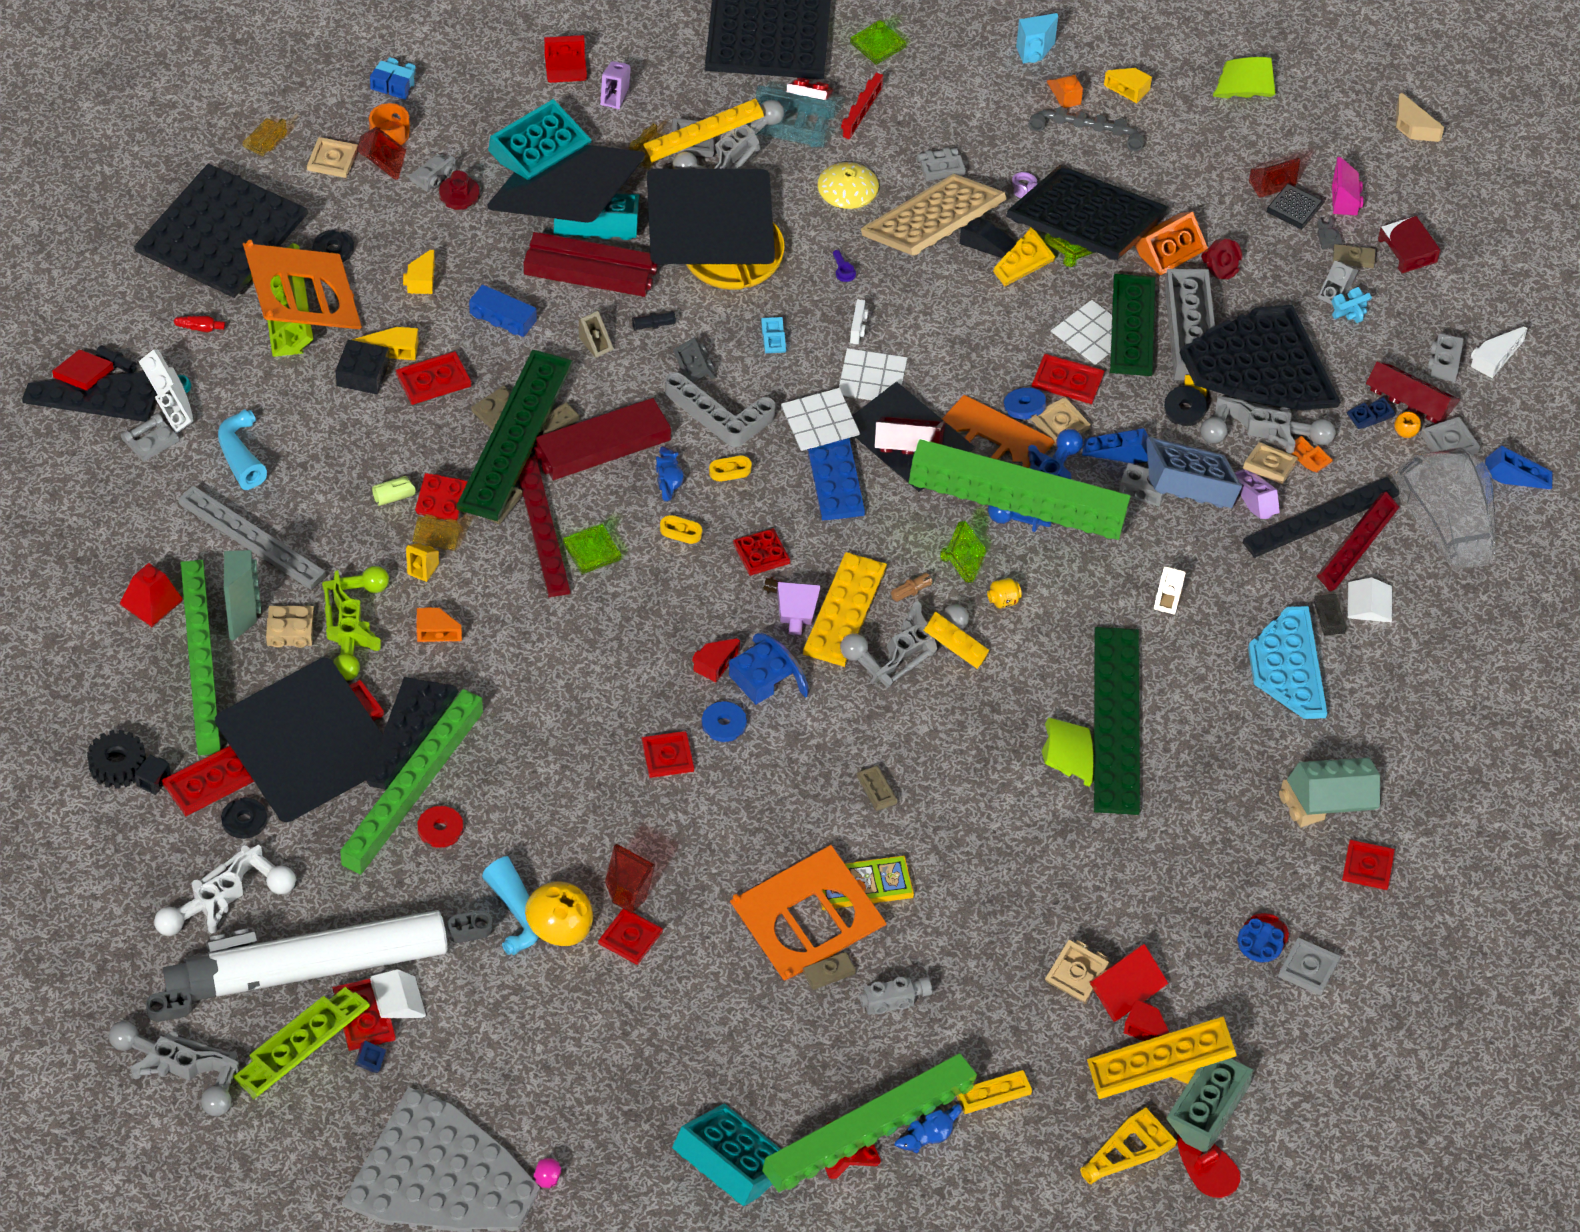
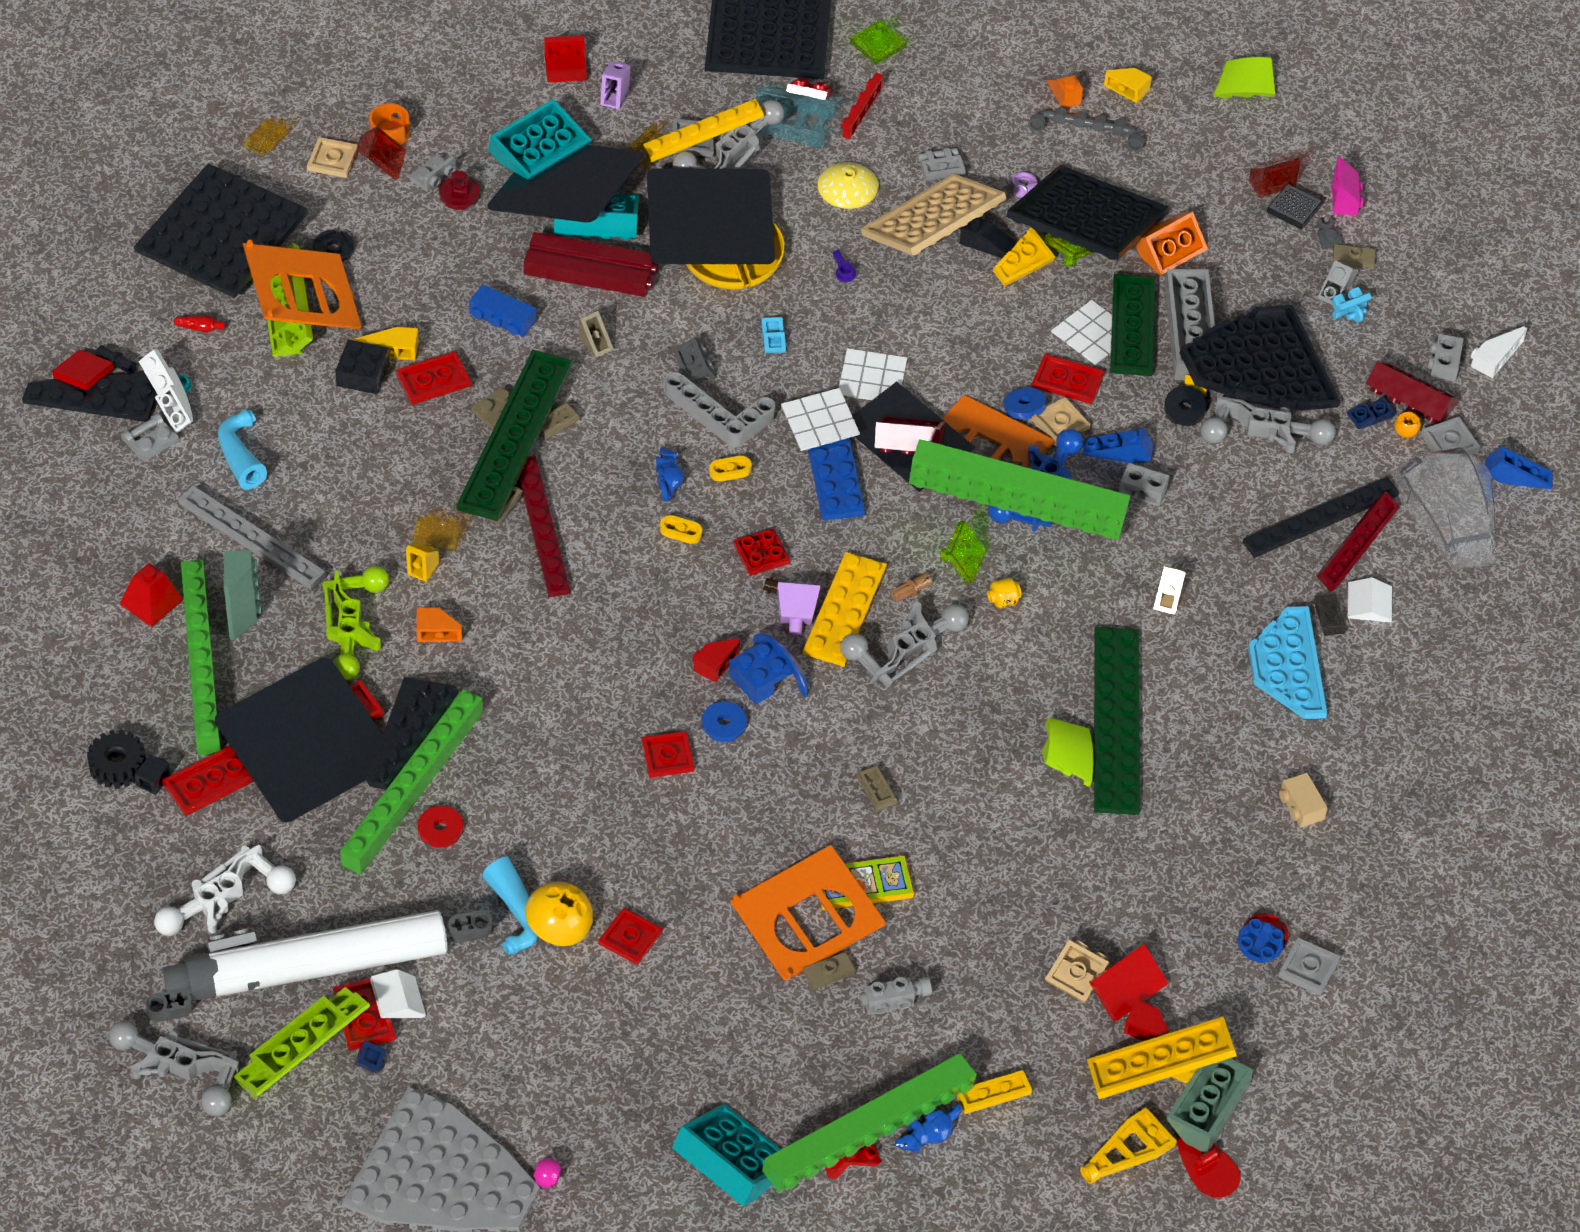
black tile [221,797,267,839] -> none
tan plate [266,606,314,648] -> none
blue hips [370,57,416,100] -> none
yellowish green arm [372,476,416,506] -> none
yellow slope [403,250,435,294] -> none
red bracket [415,473,467,522] -> none
dark red brick [533,398,671,481] -> none
clear neon green plate [563,524,621,575] -> none
clear red slope [605,844,655,913] -> none
black pin [632,311,676,331] -> none
white plate [850,299,868,344] -> none
yellow plate [923,611,989,669] -> none
medium azure slope [1016,13,1058,63] -> none
sand blue slope [1146,436,1242,508] -> none
dark red tile [1201,238,1242,280] -> none
lavender slope [1234,469,1280,519] -> none
tan tile [1243,442,1298,484] -> none
orange slope [1285,436,1333,473] -> none
sand green slope [1287,757,1380,815] -> none
red tile [1342,840,1395,890] -> none
dark red panel [1378,216,1440,274] -> none
tan slope [1396,93,1444,142] -> none

